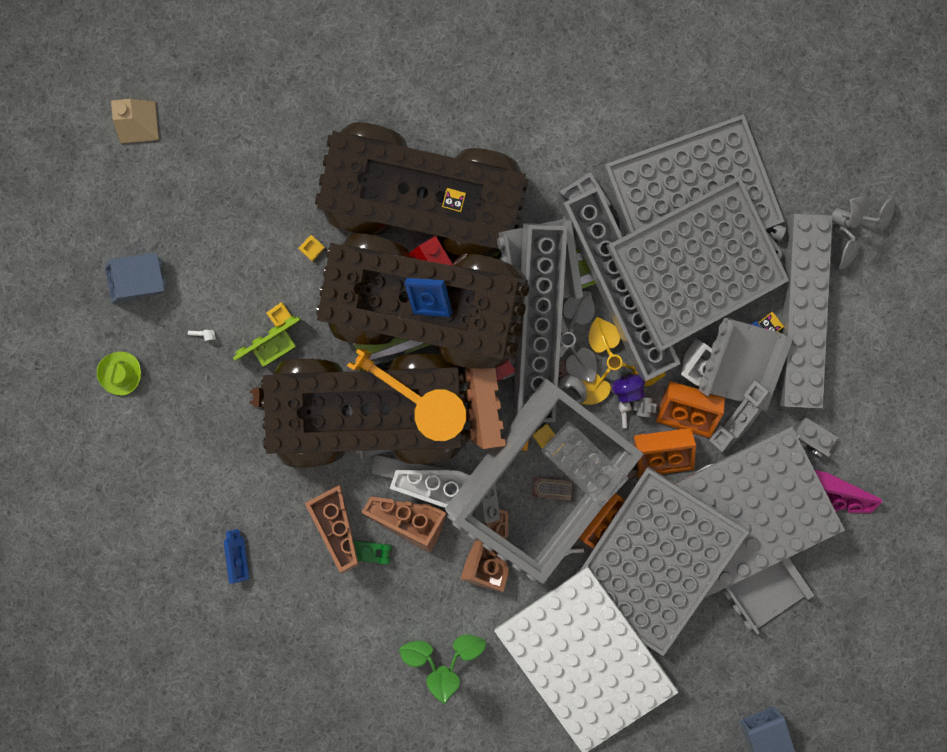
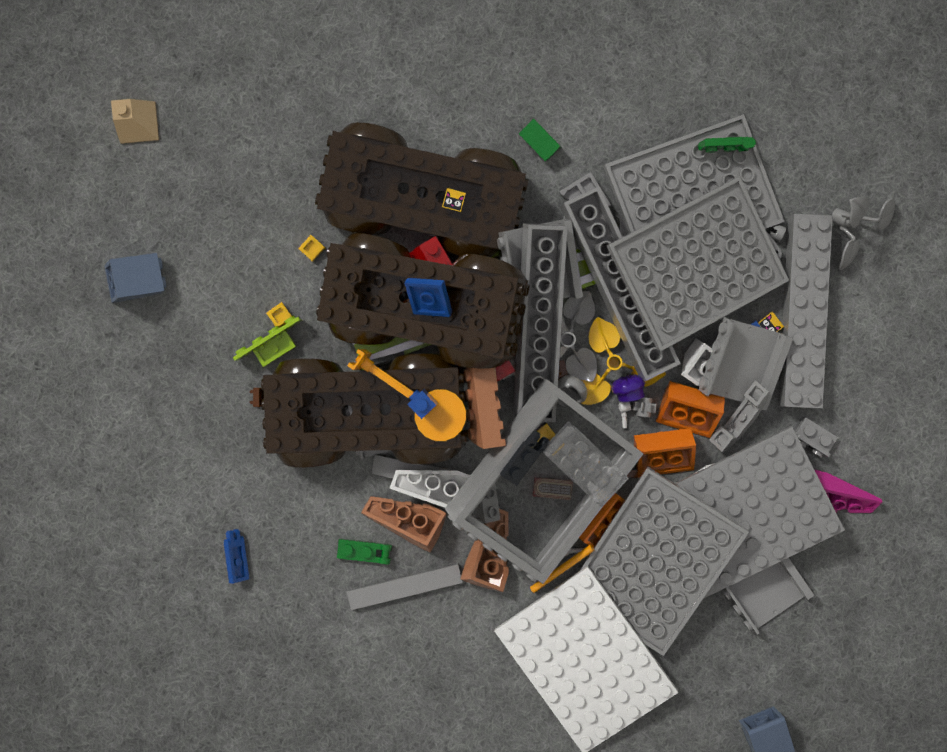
lime hat [97,352,141,396] -> none
white hand [188,330,216,341] -> none
nougat wedge [305,485,359,574] -> none
bright green plant [399,635,486,704] -> none
none -> light grey tile [347,563,463,610]
none -> blue brick [407,389,438,419]
none -> black hinge [500,431,549,486]
none -> green hinge [519,118,561,162]
none -> light orange bar [530,544,595,593]
none -> green hinge [698,137,756,153]

